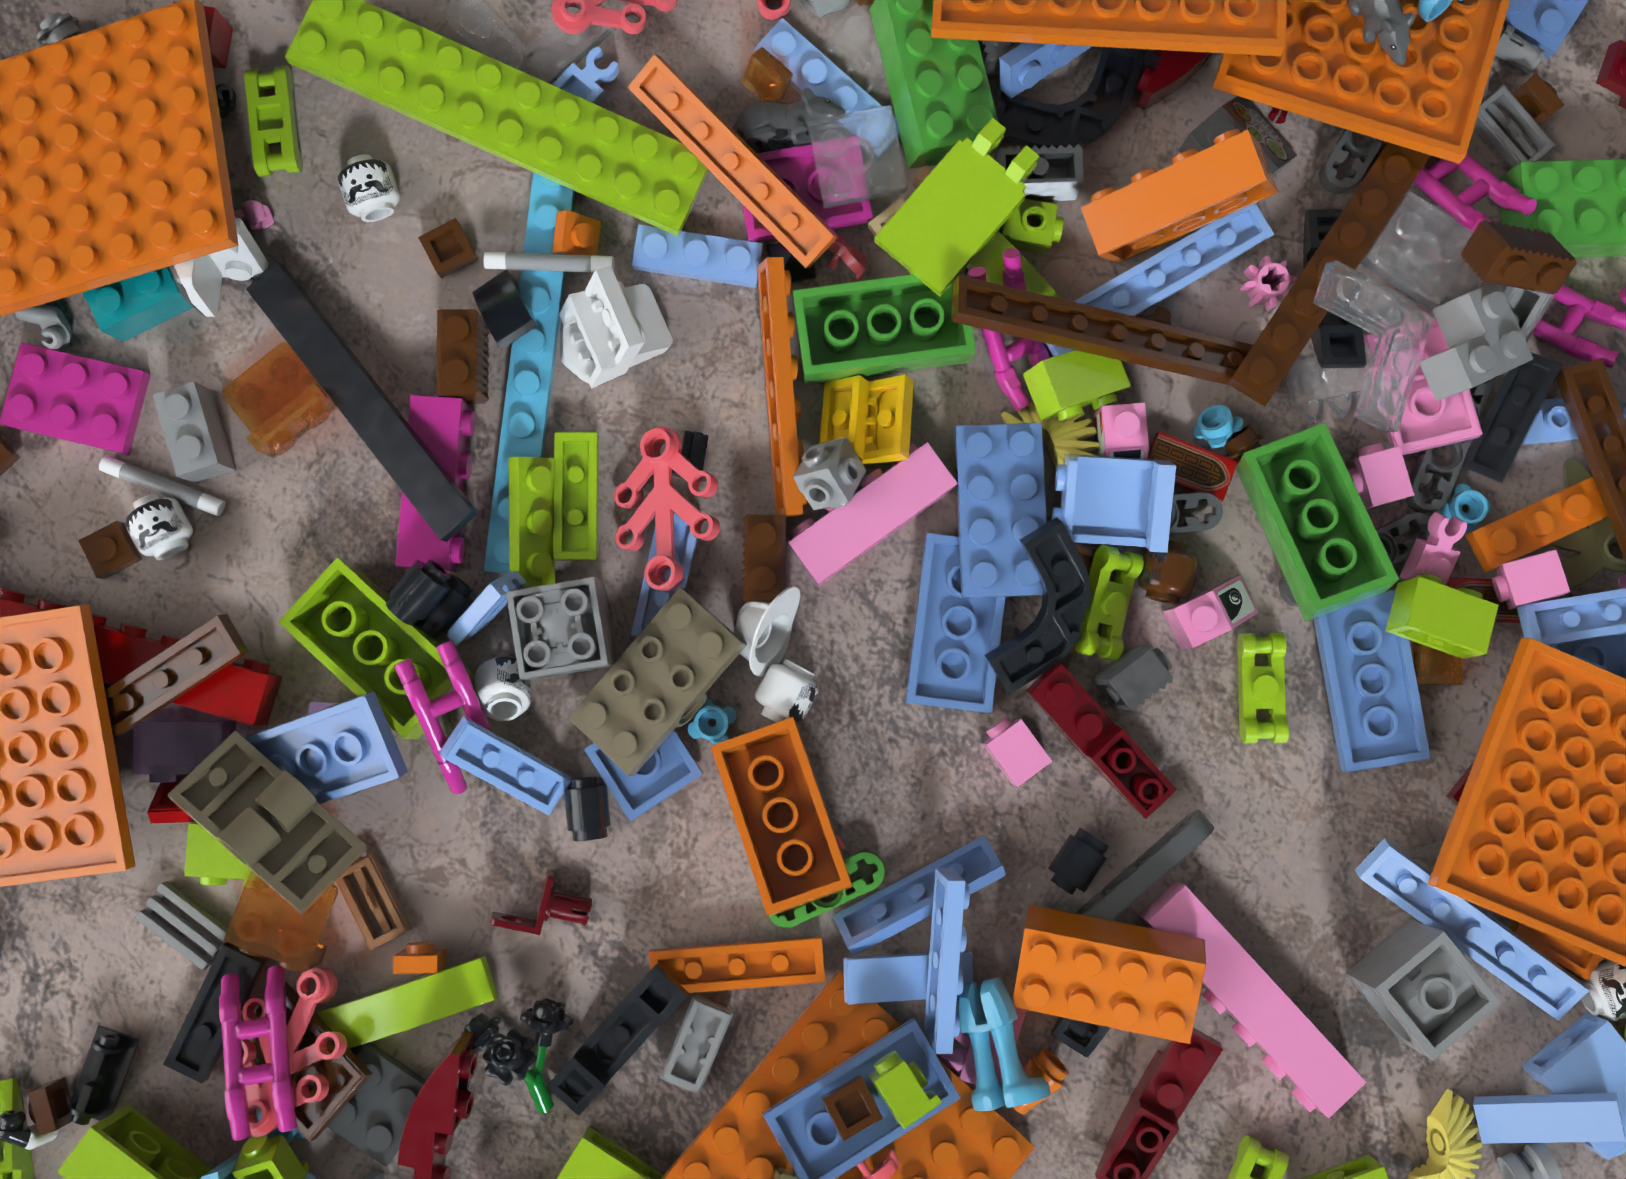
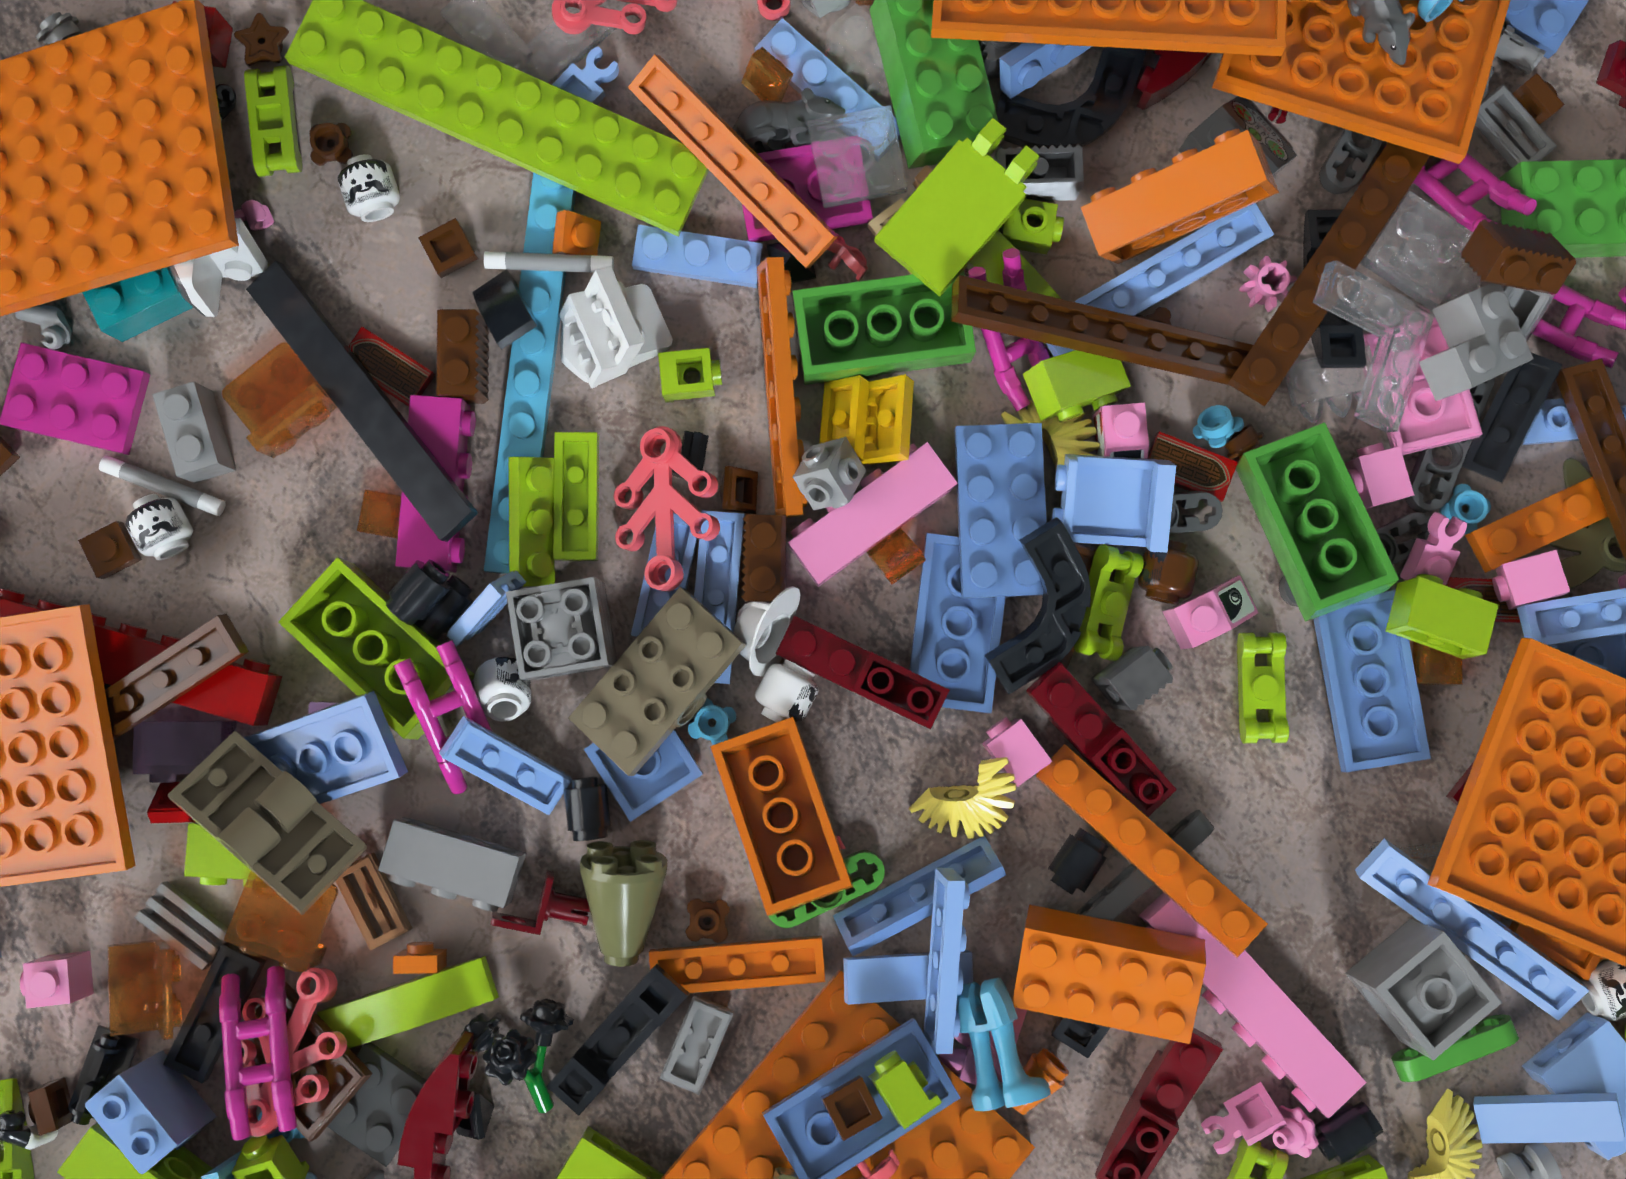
none -> bright pink brick [20,951,94,1009]
none -> light blue panel [85,1050,217,1174]
none -> clear orange bracket [107,939,182,1040]
none -> reddish brown plate [234,13,289,66]
none -> reddish brown plate [309,123,353,166]
none -> tile [348,326,435,407]
none -> clear orange plate [357,489,401,539]
none -> light grey brick [378,817,527,912]
none -> black slope [456,1093,495,1140]
none -> olive cone [580,840,668,967]
none -> lime brick [658,348,722,403]
none -> reddish brown plate [685,898,730,943]
none -> light blue plate [694,510,745,684]
none -> reddish brown slope [719,466,758,514]
none -> dark red slope [775,615,950,730]
none -> clear orange plate [866,527,926,585]
none -> light yellow hair [909,757,1016,839]
none -> orange plate [1036,744,1268,958]
none -> bright pink plate [1201,1082,1287,1154]
none -> bright pink plant [1272,1105,1319,1158]
none -> black brick [1315,1101,1383,1165]
none -> bright green beam [1391,1014,1519,1082]

